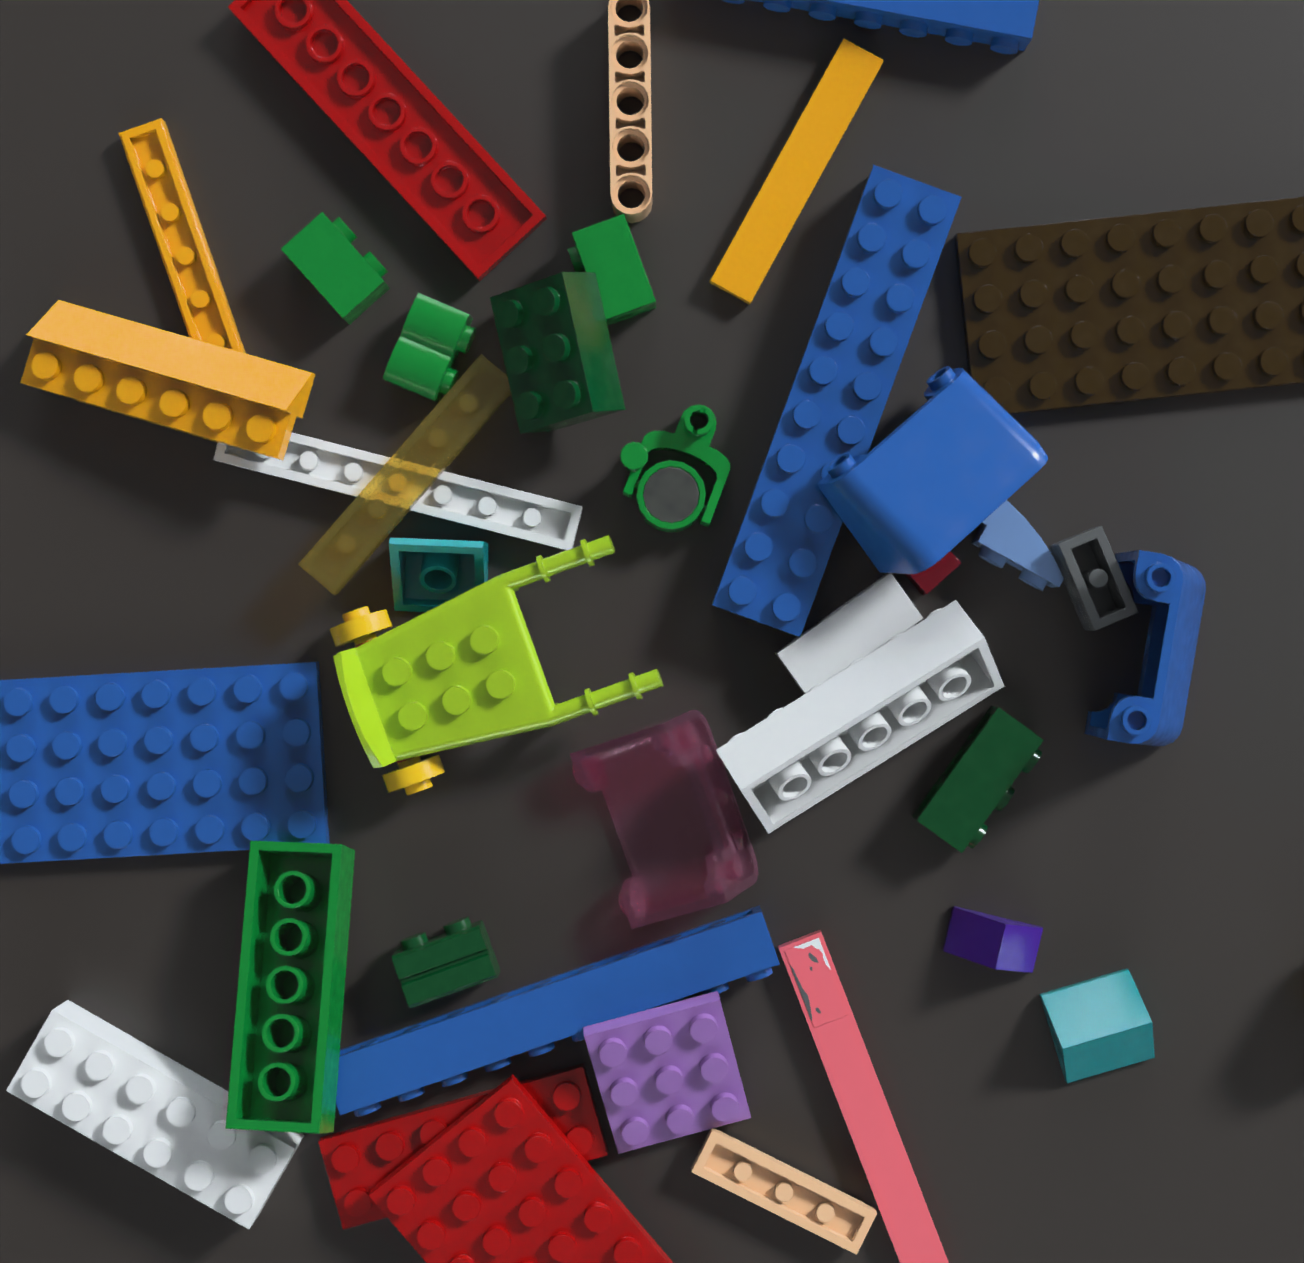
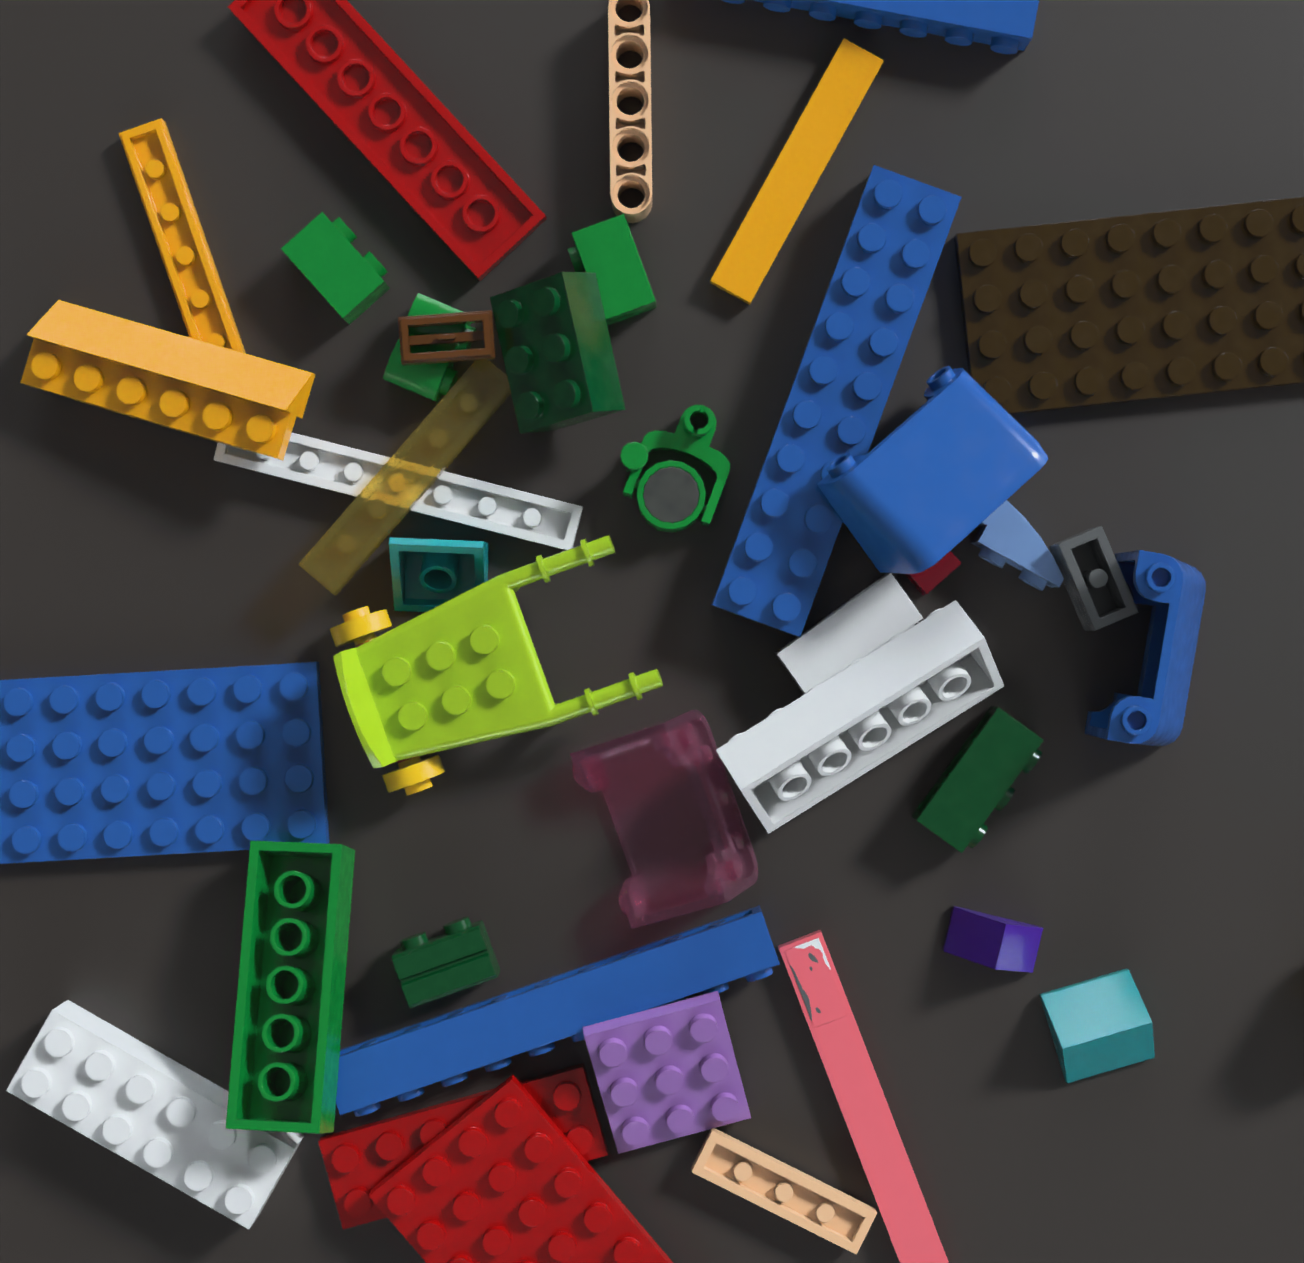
none -> reddish brown tile [398,310,496,366]

